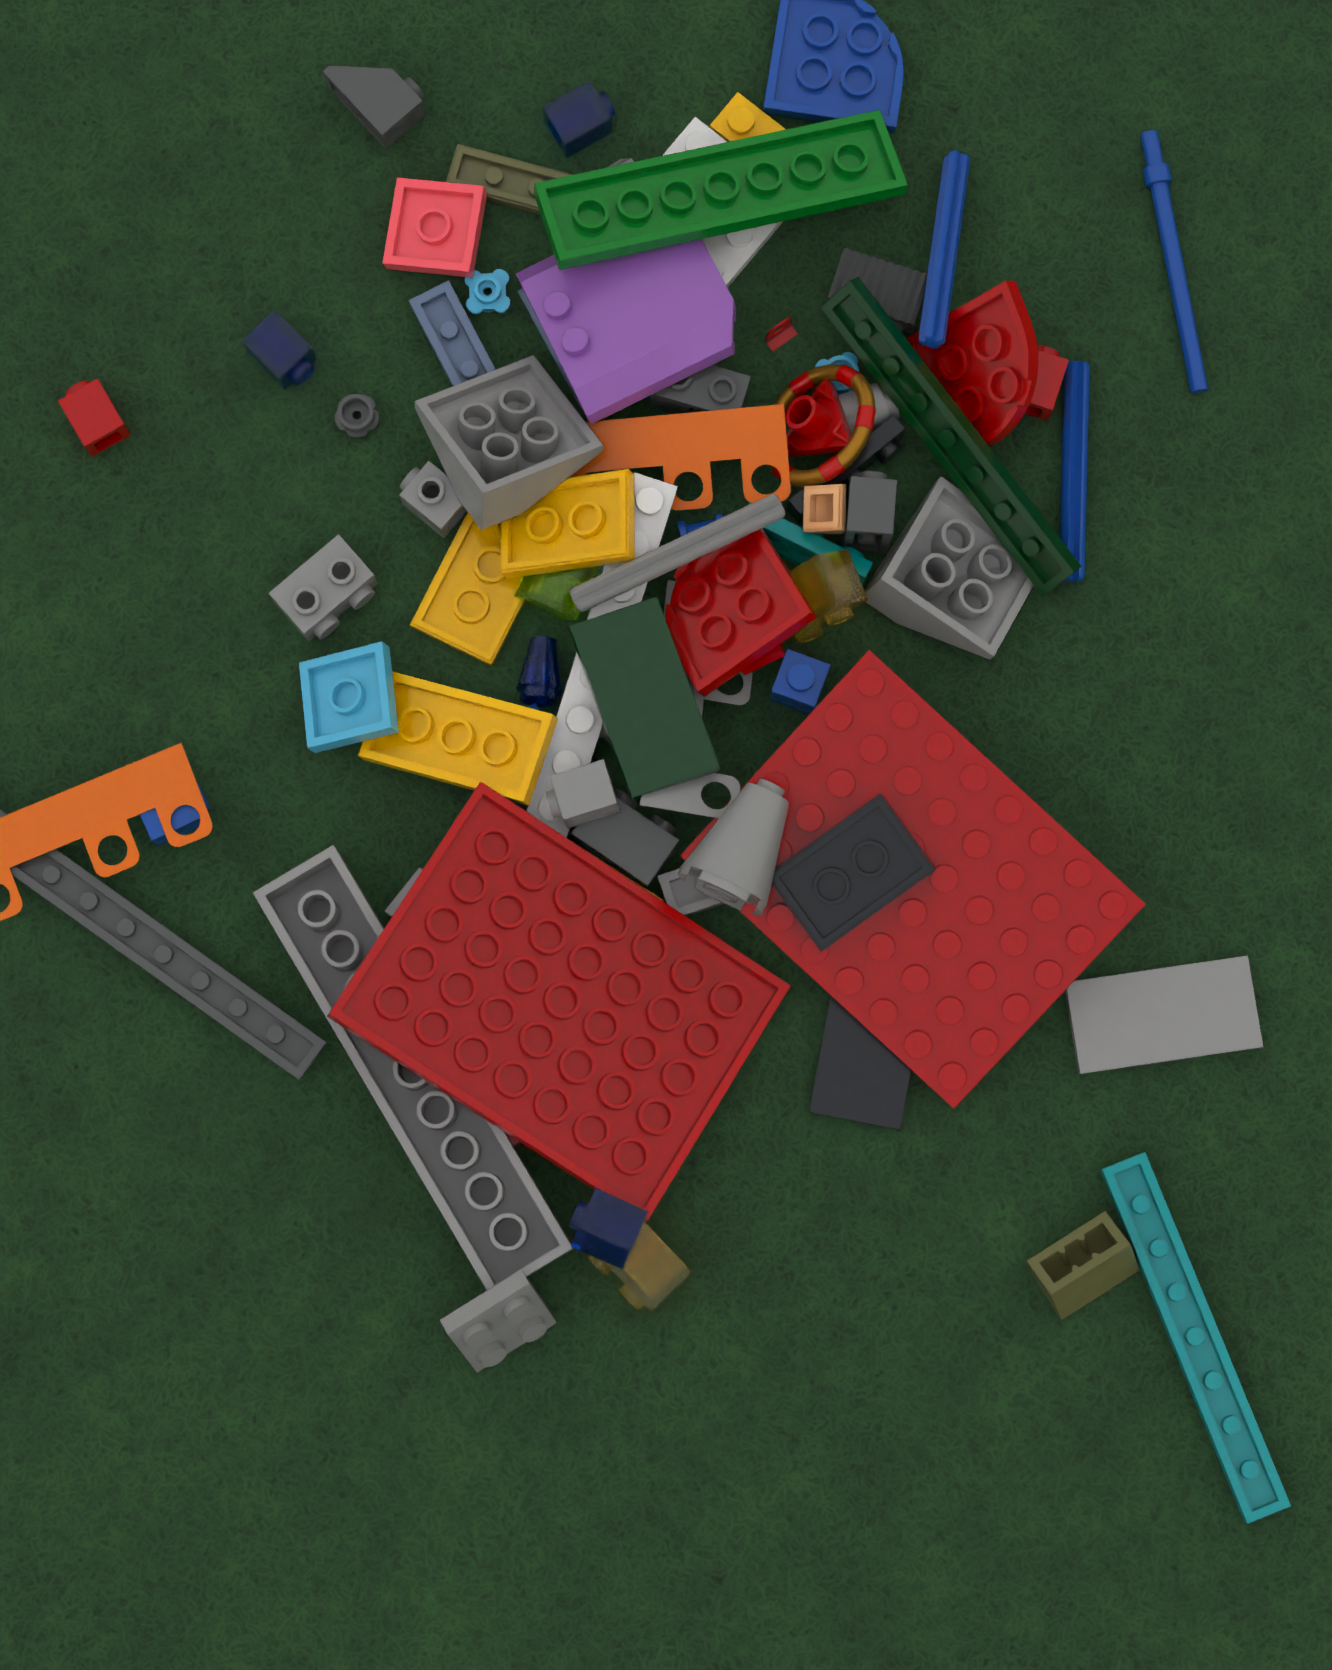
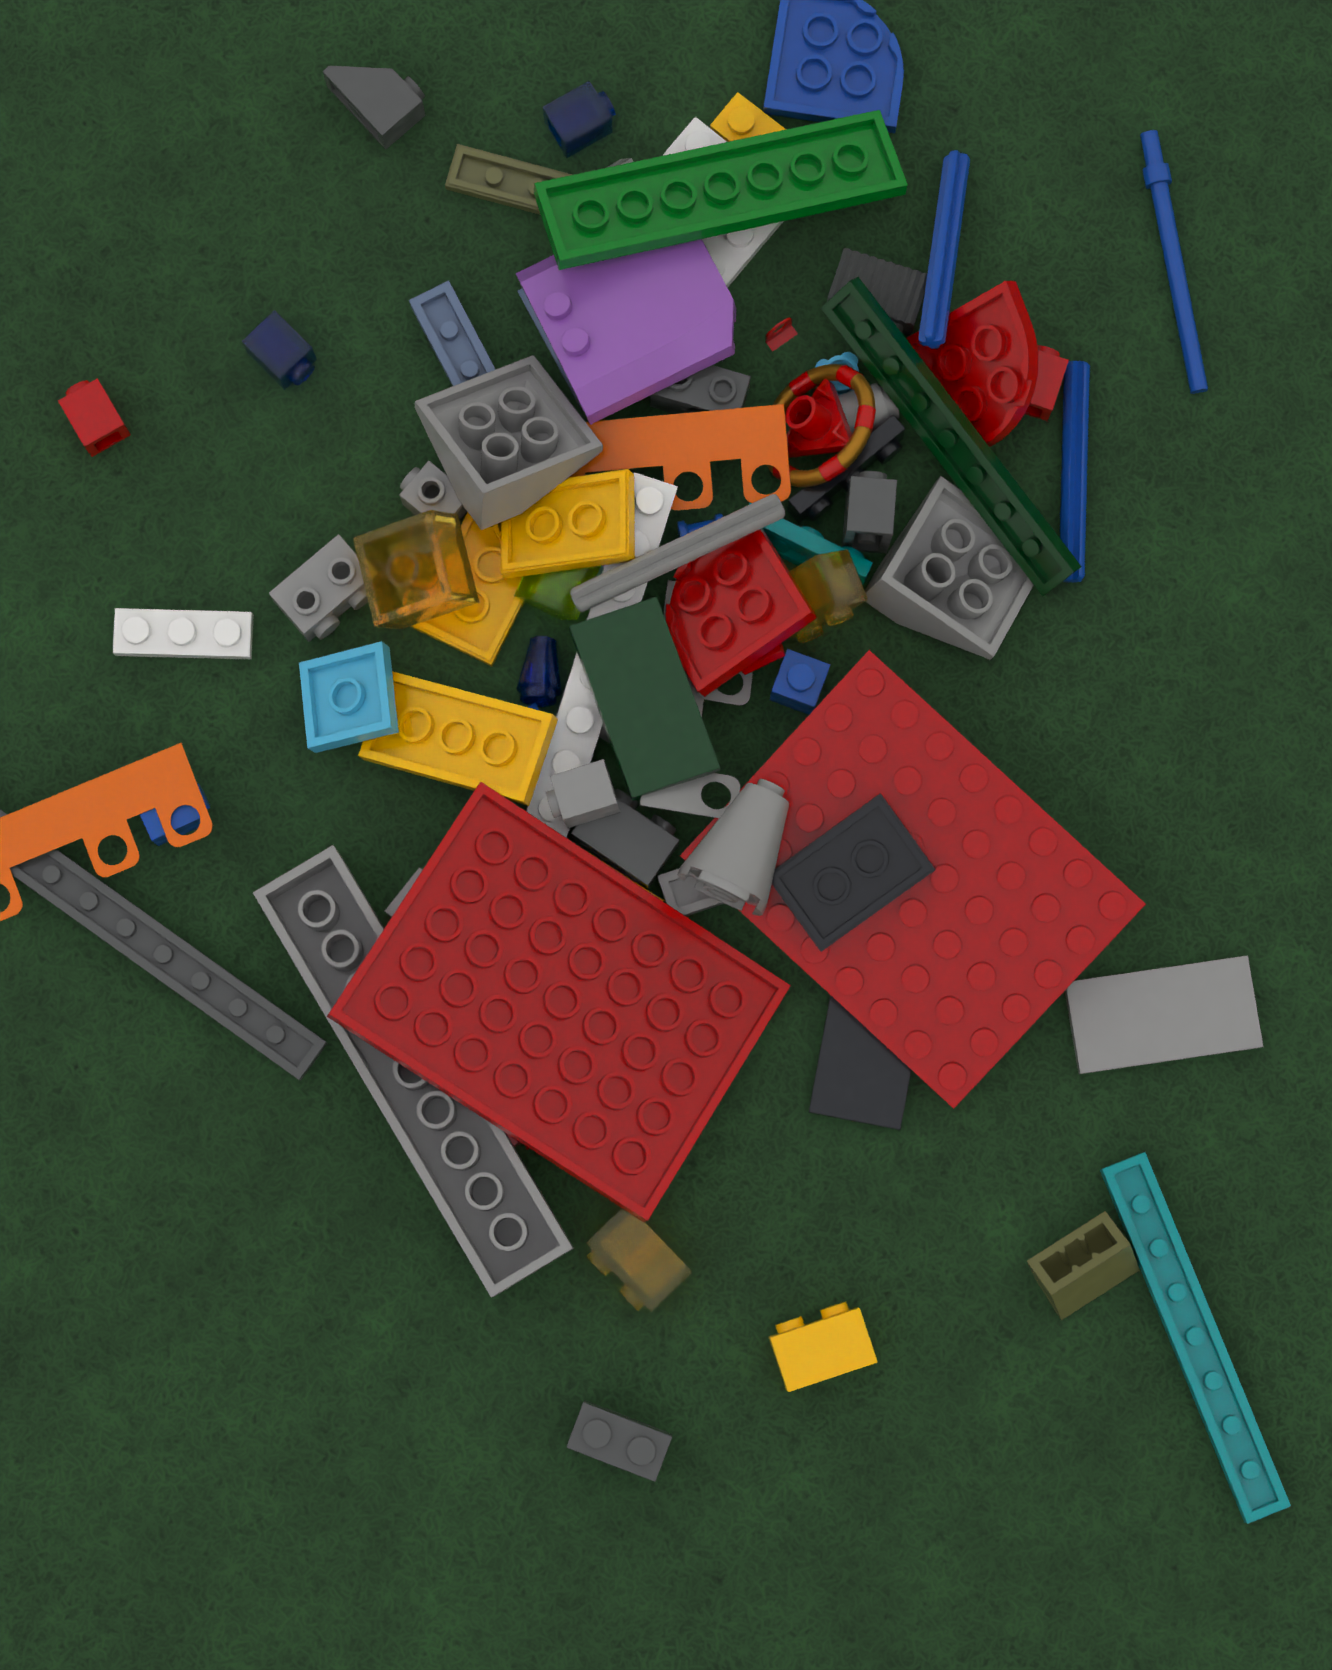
dark grey plate [334,394,379,438] -> none
coral plate [382,178,487,278] -> none
light grey plate [440,1270,557,1373] -> none
medium azure plate [465,269,511,315] -> none
clear blue brick [569,1188,648,1270] -> none
light nougat slope [803,484,846,534] -> none
none -> white plate [113,608,254,659]
none -> clear yellow brick [353,510,479,629]
none -> dark grey brick [566,1400,672,1482]
none -> yellow brick [769,1301,878,1392]

